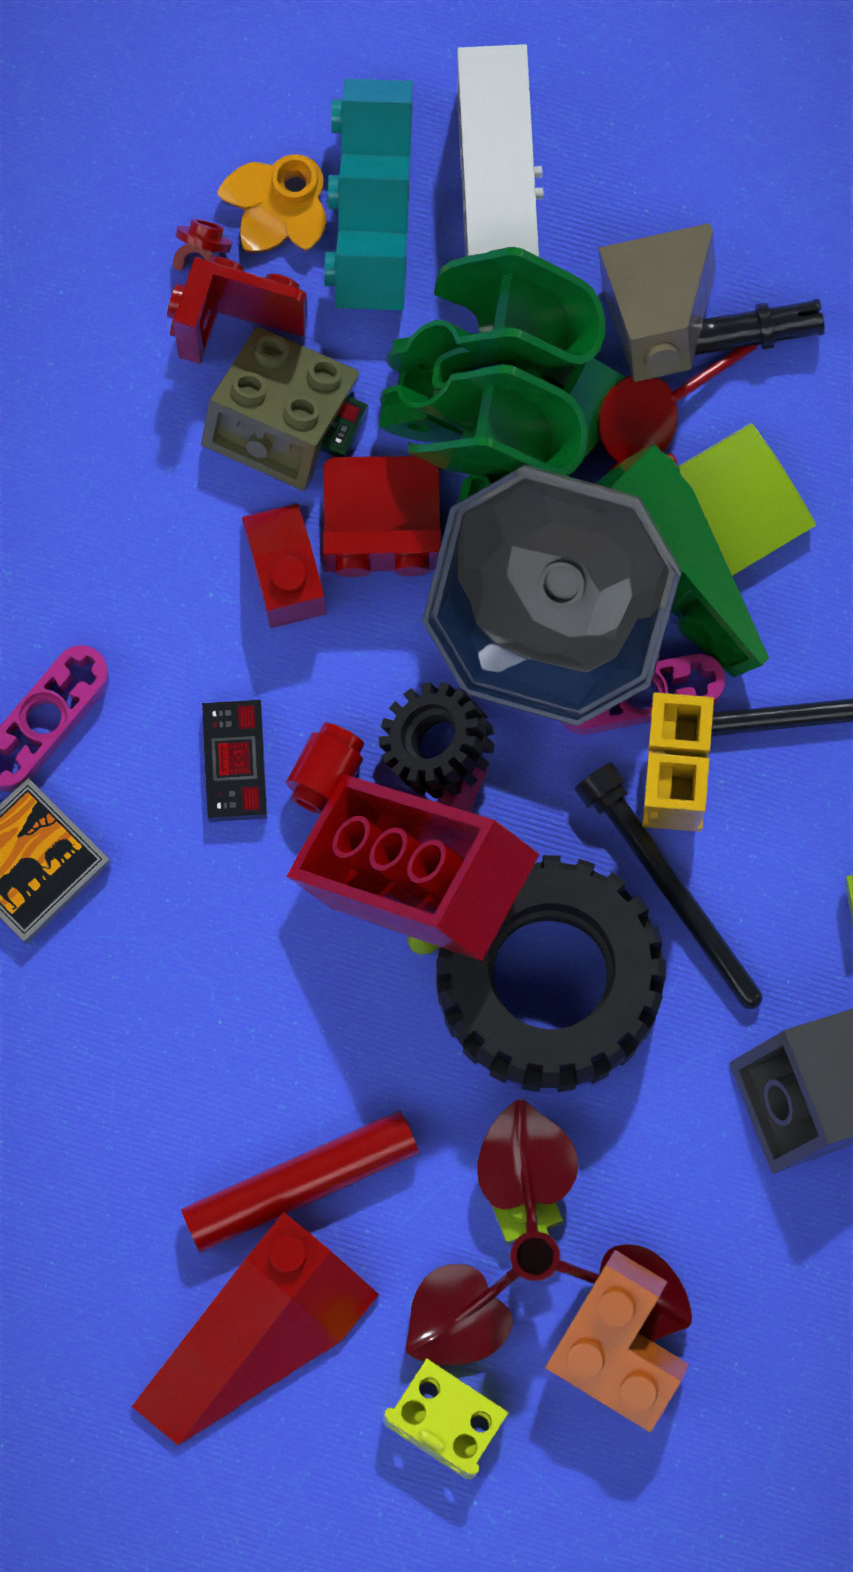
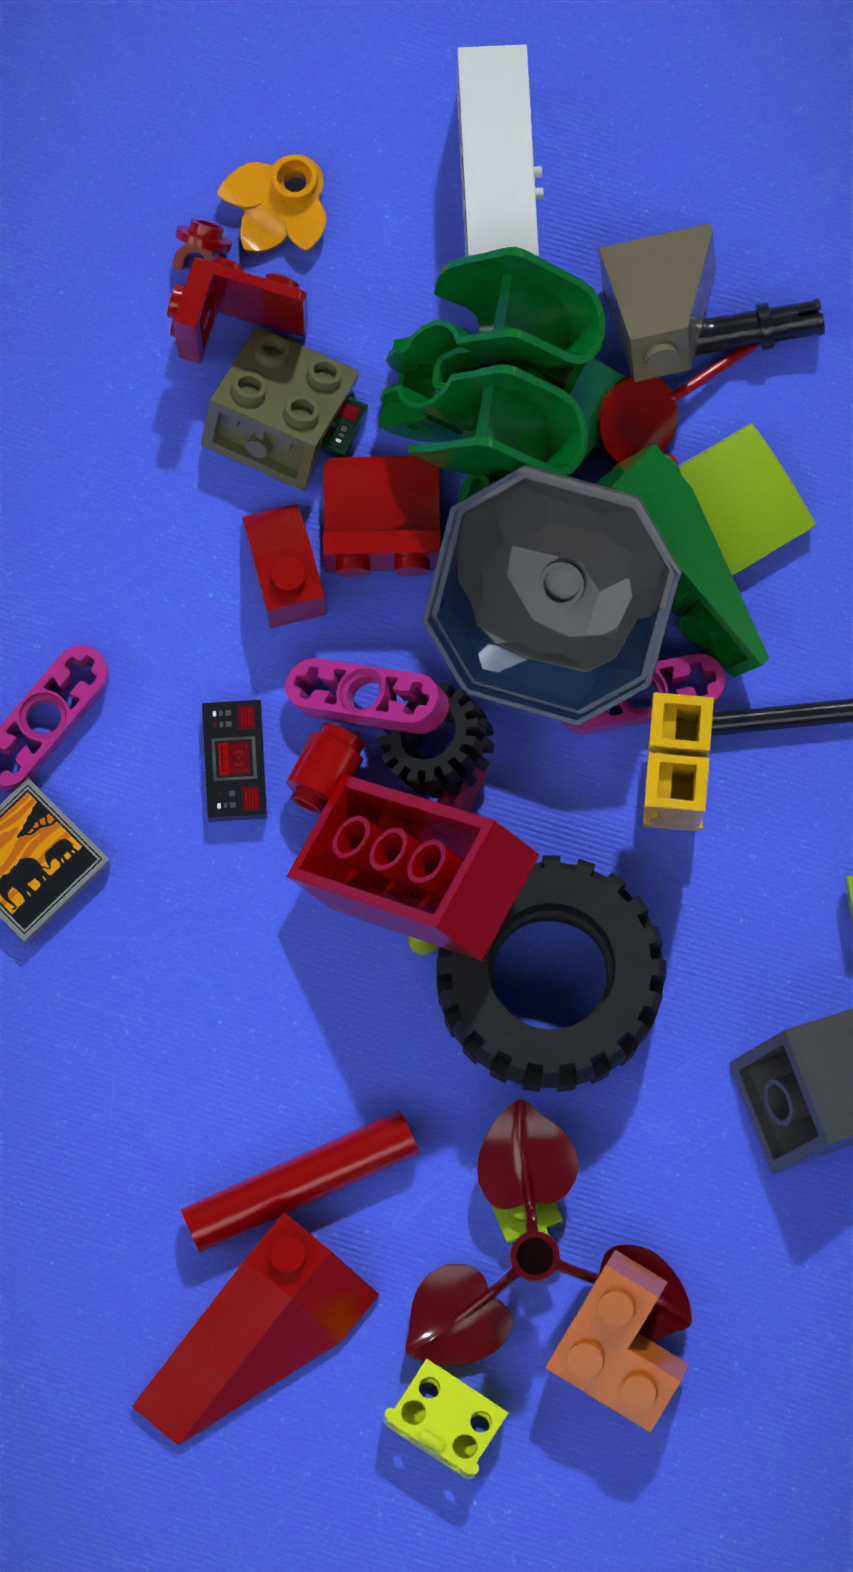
teal brick [324,79,413,310] -> none
black piece [574,762,763,1009] -> none
none -> dark pink beam [285,658,449,734]

